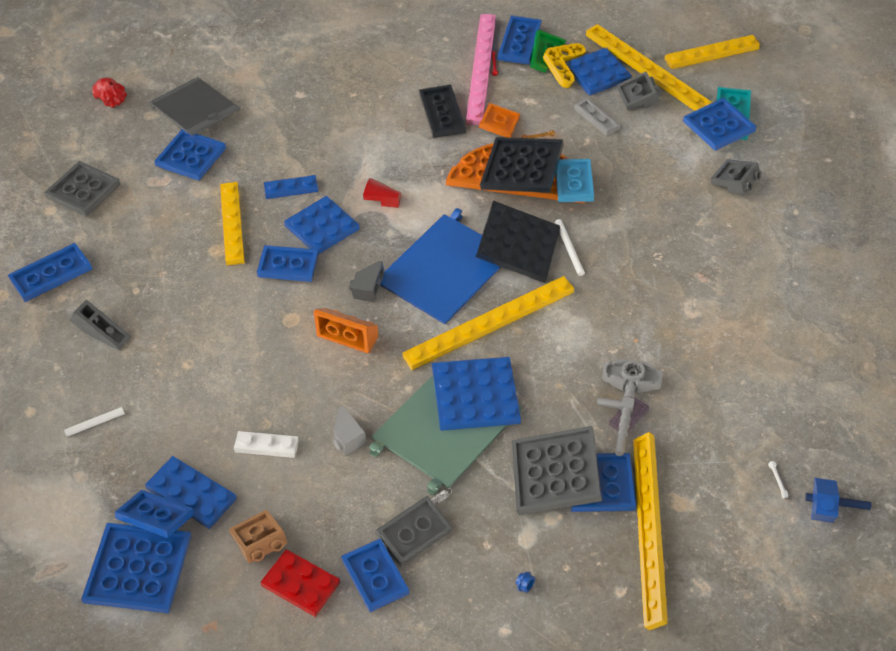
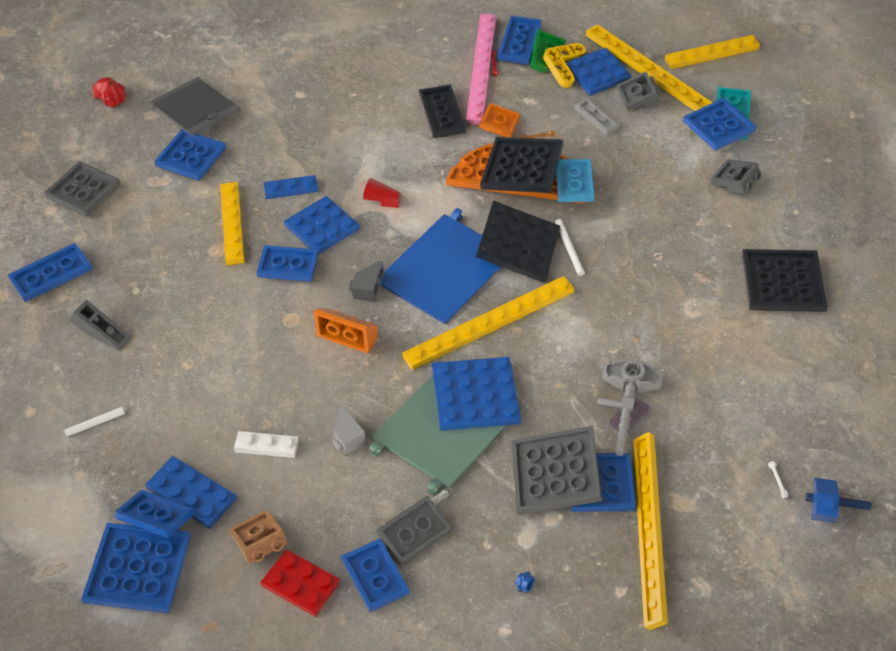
none -> black plate [742,249,827,312]

